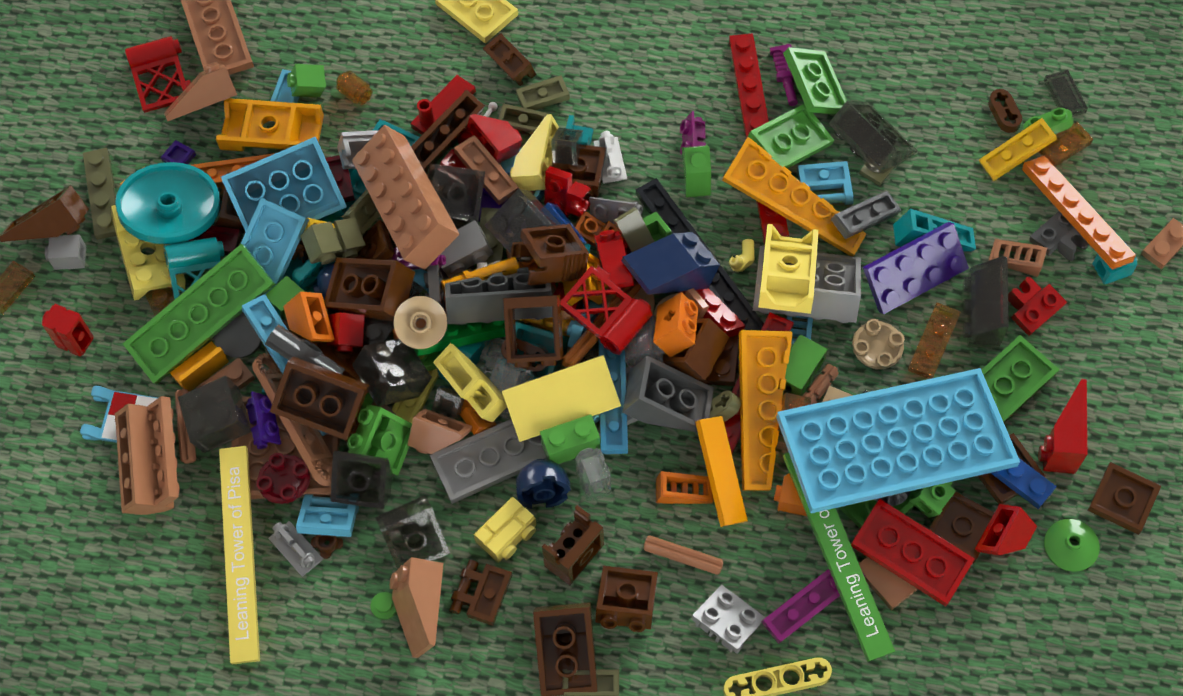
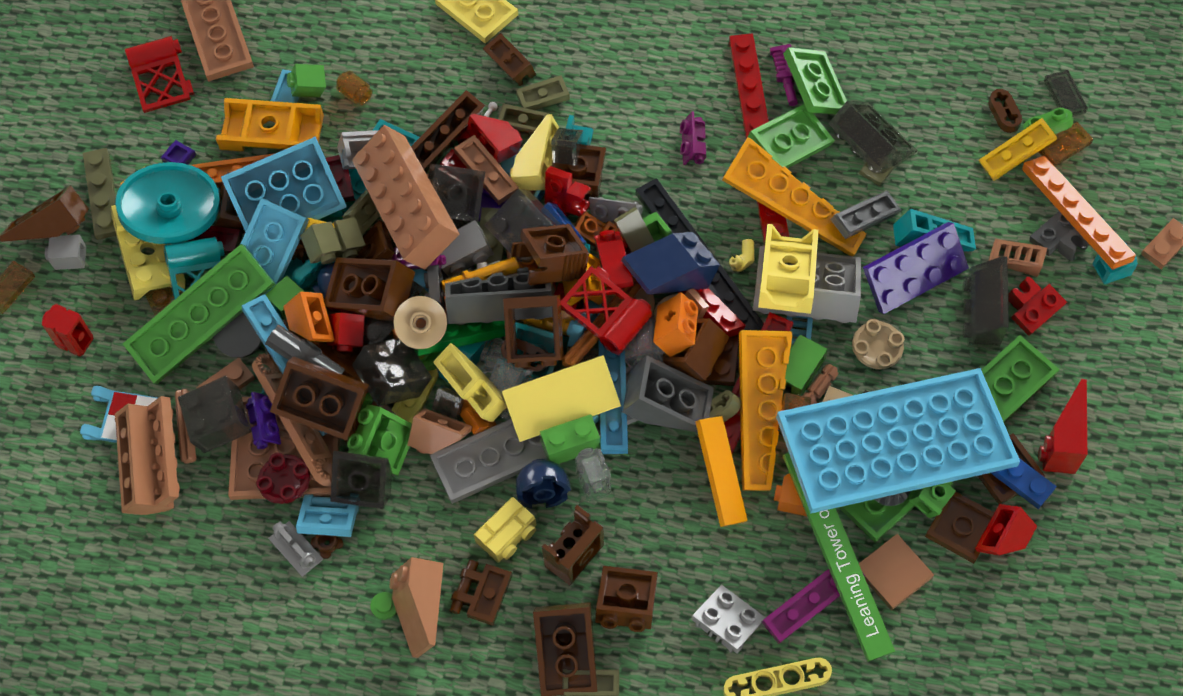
nougat slope [164,62,237,121] -> none
light orange panel [170,341,229,391] -> none
light yellow tile [219,446,260,665] -> none
clear smoke slope [375,496,450,570] -> none
red piece [410,75,476,135] -> none
white hinge [593,131,627,184] -> none
nougat axle [644,536,723,575] -> none
orange slope [656,471,713,504] -> none
bright green slope [682,145,711,197] -> none
medium azure plate [797,161,853,205] -> none
red plate [851,499,975,607] -> none
clear orange plate [908,302,961,379] -> none
bright green dish [1044,519,1100,572] -> none
reddish brown plate [1087,462,1161,535] -> none

